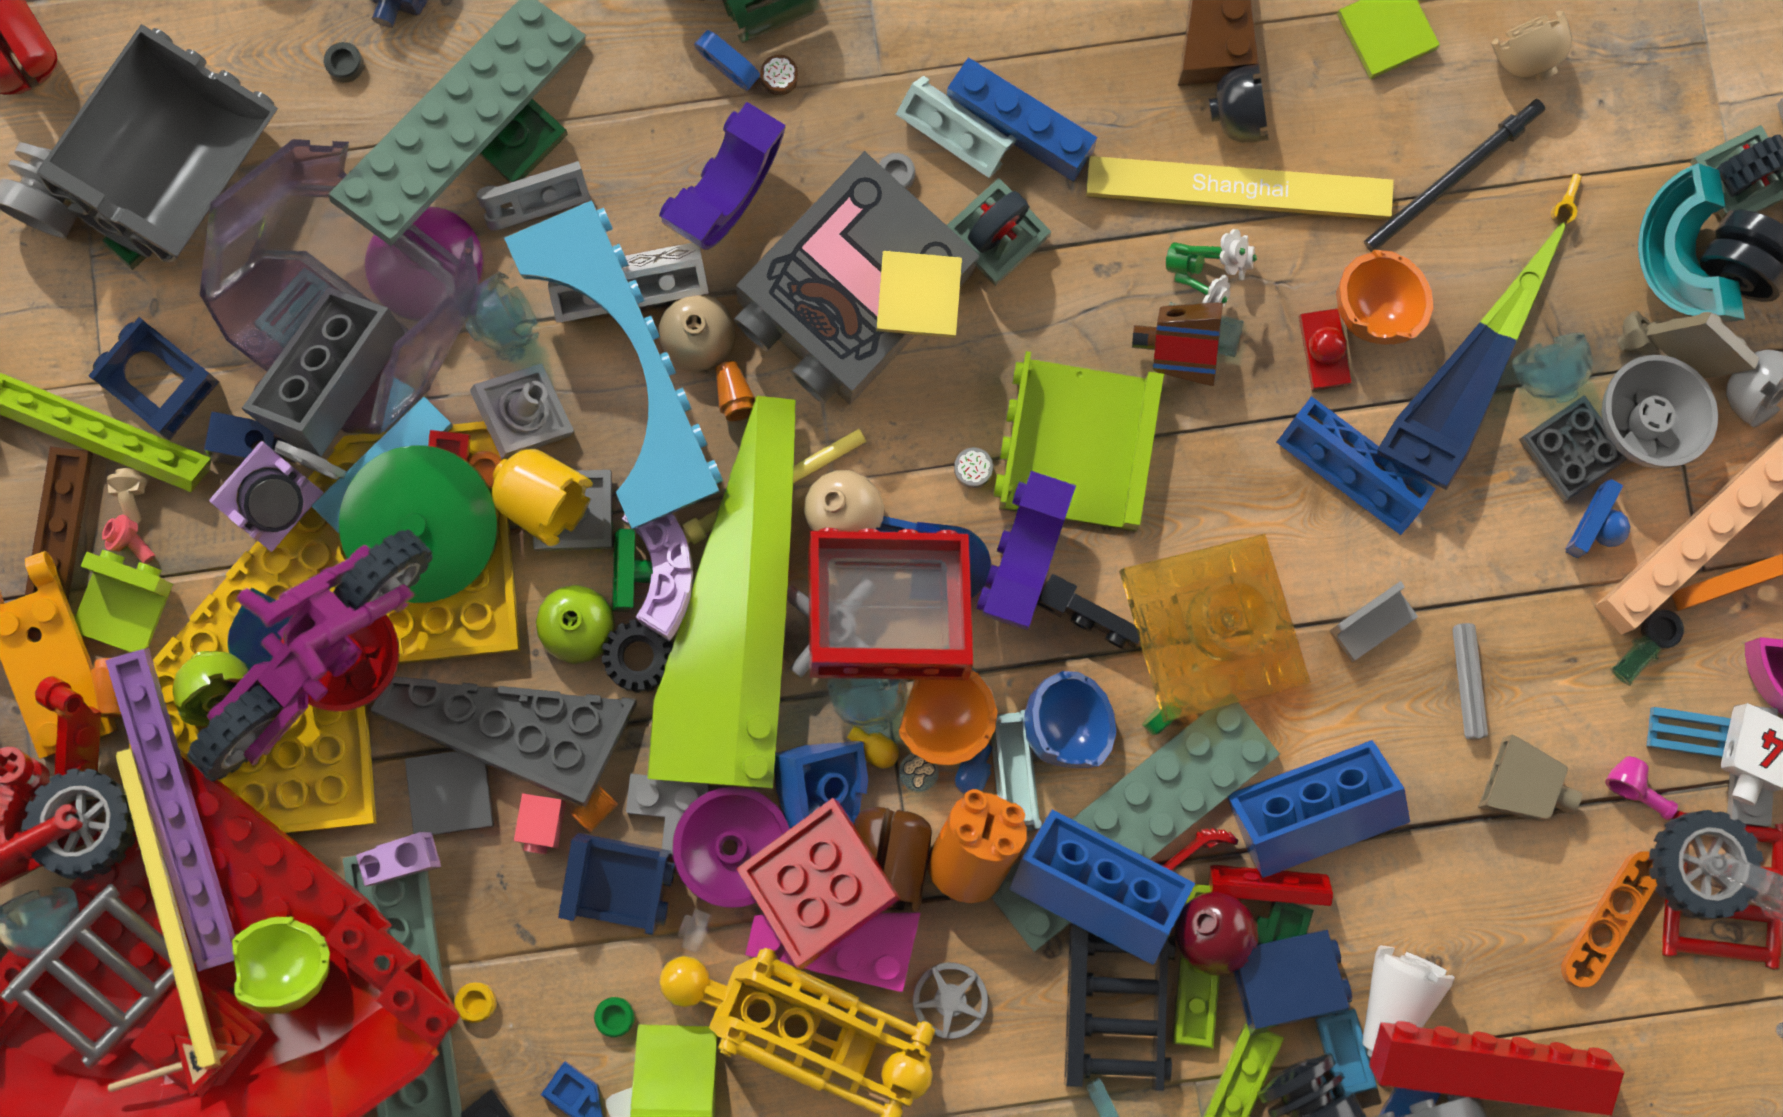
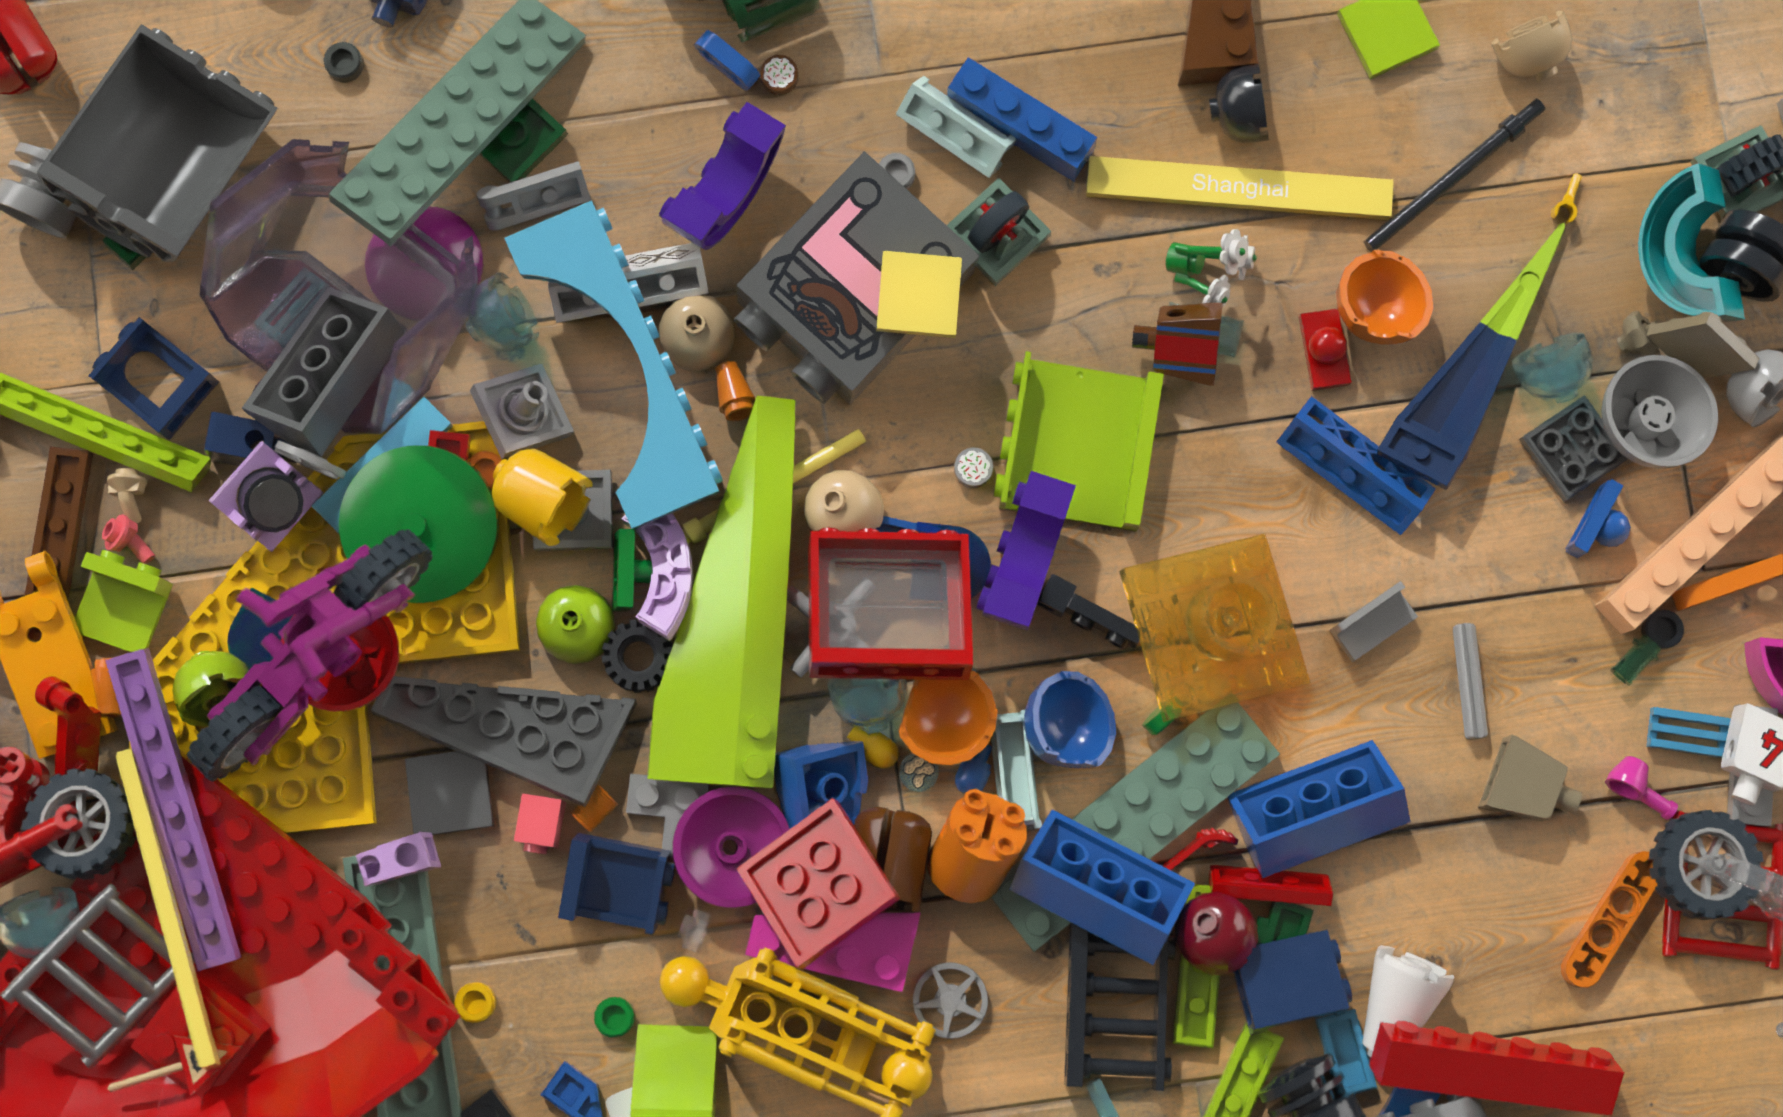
lime cylinder [232,917,330,1014] -> none

